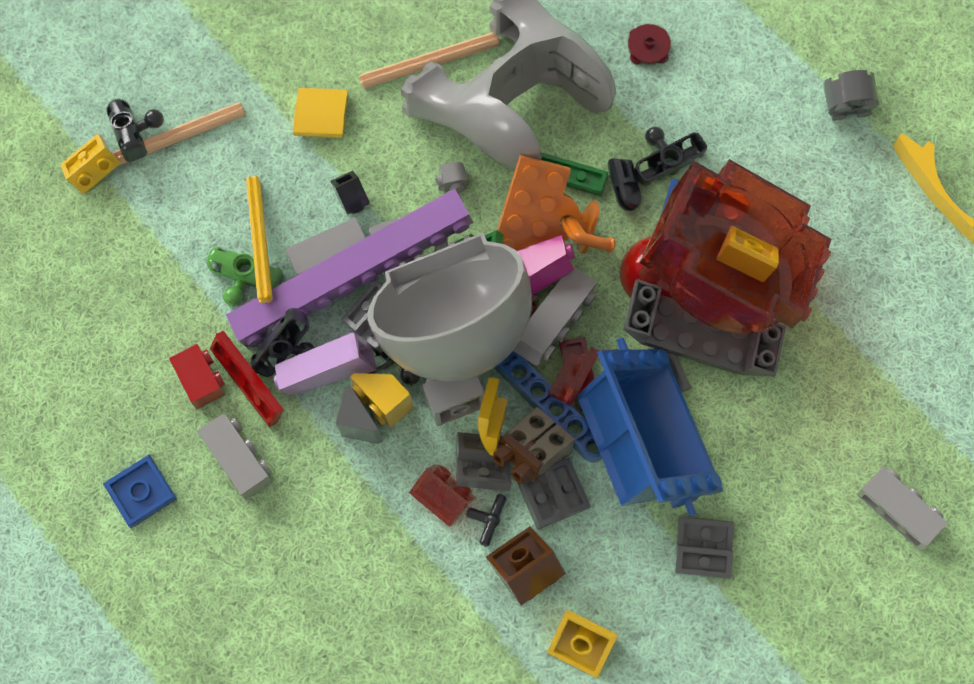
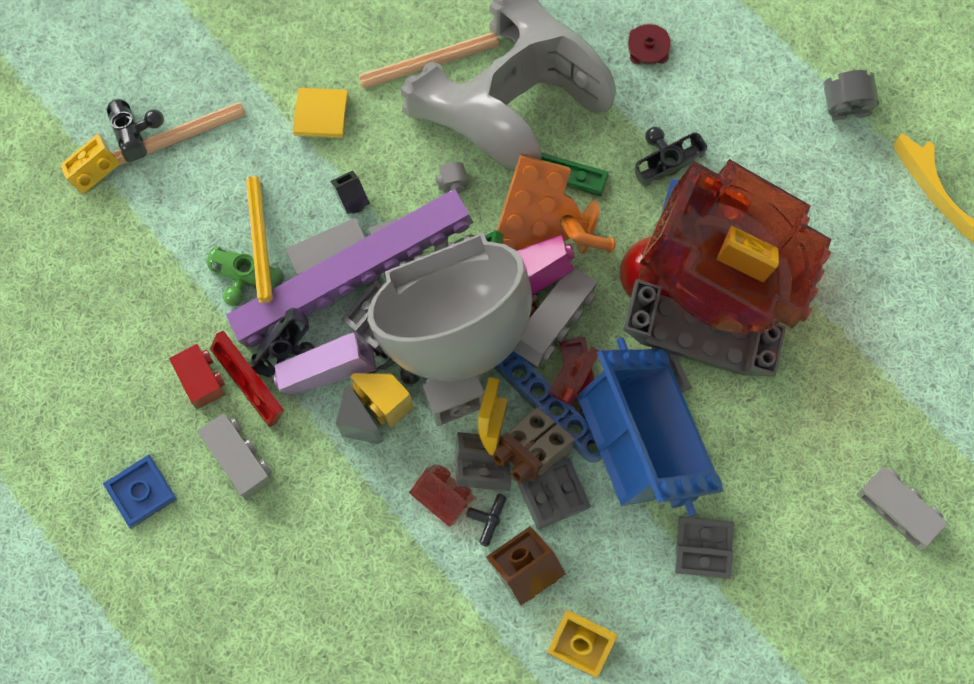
black arm [608,158,641,211] -> none

